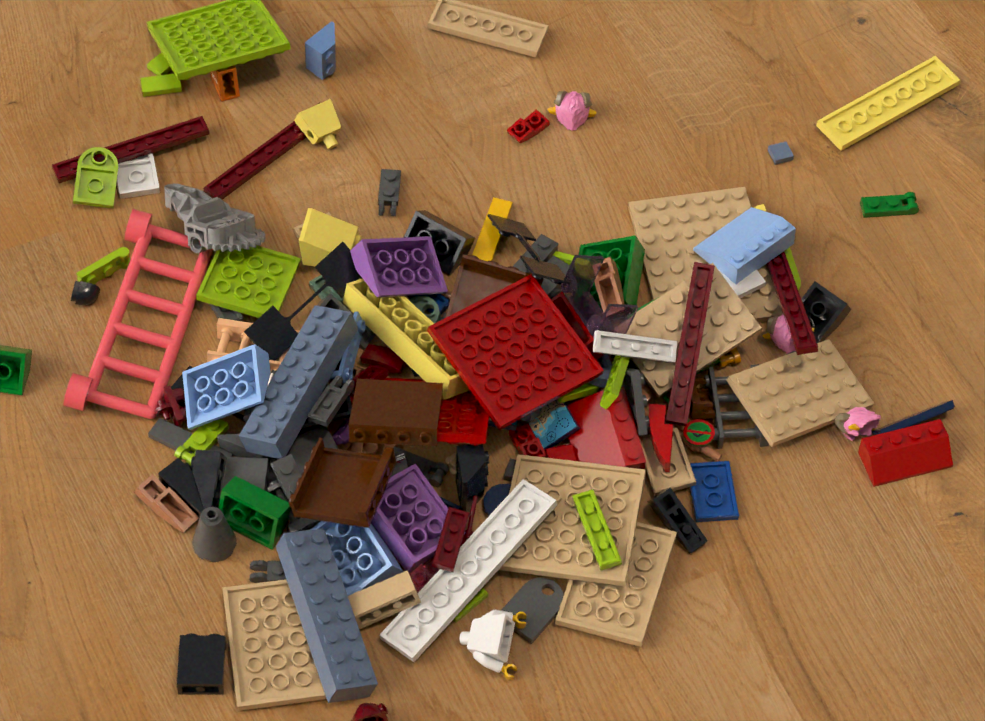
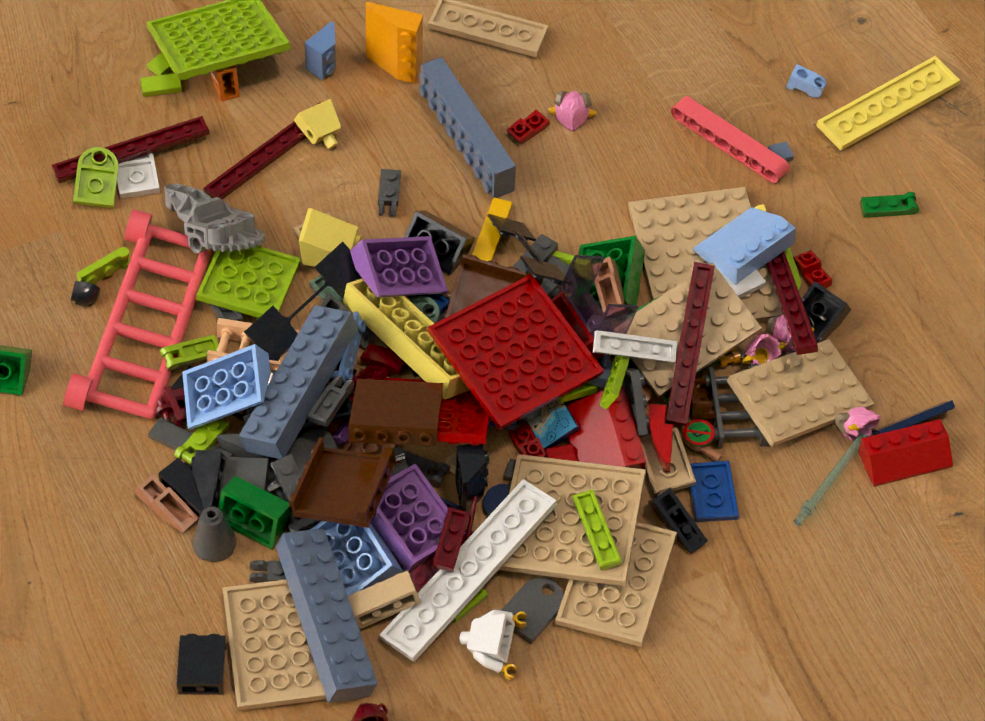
none -> lime plate [160,334,219,370]
none -> light orange slope [365,2,423,84]
none -> sand blue brick [419,57,516,198]
none -> coral beam [671,96,790,183]
none -> bright pink hair [740,334,787,367]
none -> light blue leg [786,64,827,98]
none -> red slope [794,250,832,288]
none -> clear light blue bar [794,433,867,526]

